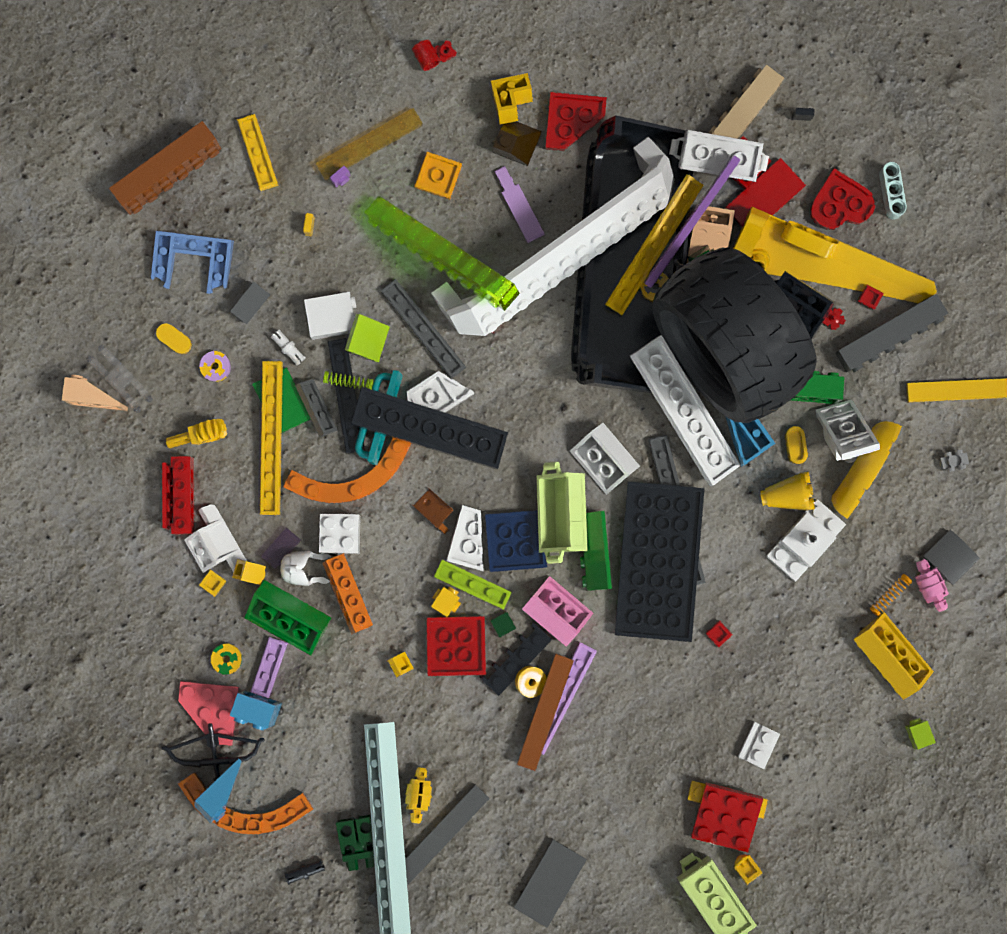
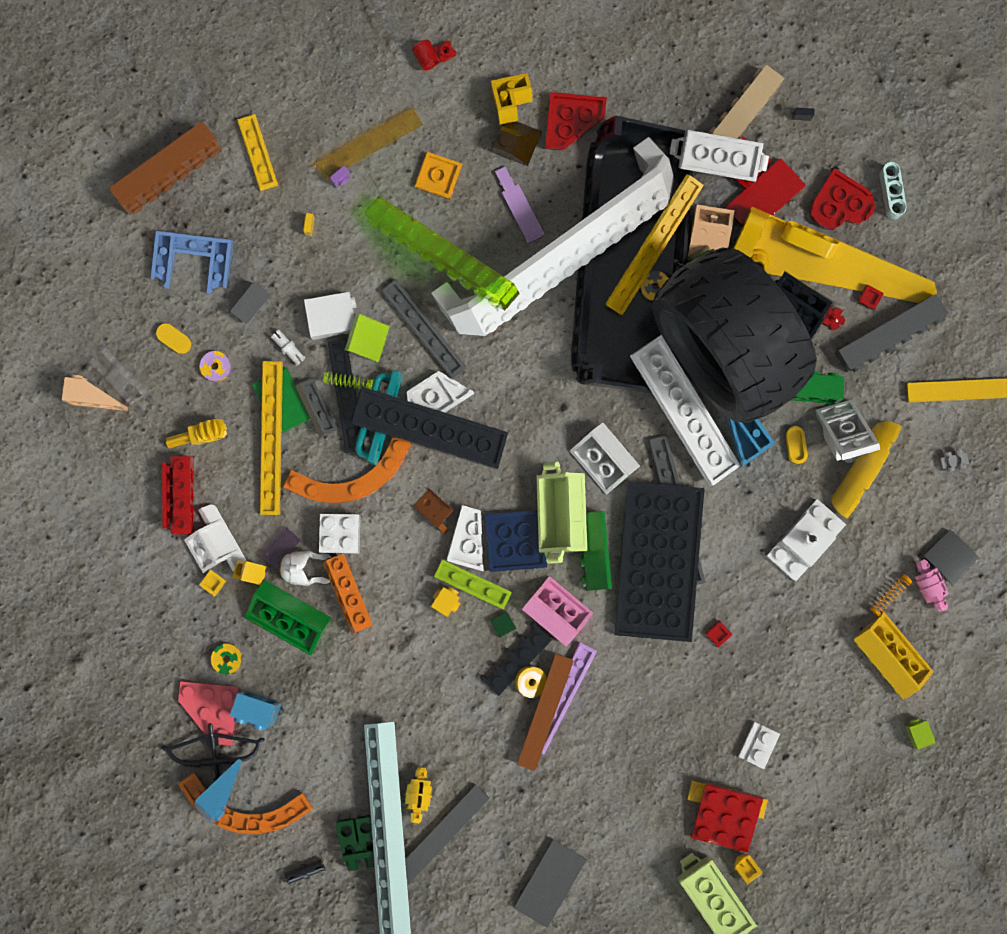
lavender tile [250,637,288,698] -> none
yellow plate [387,652,414,678] -> none
red plate [427,616,486,676] -> none
medium lavender tile [644,155,740,288] -> none
yellow cone [760,471,815,511] -> none

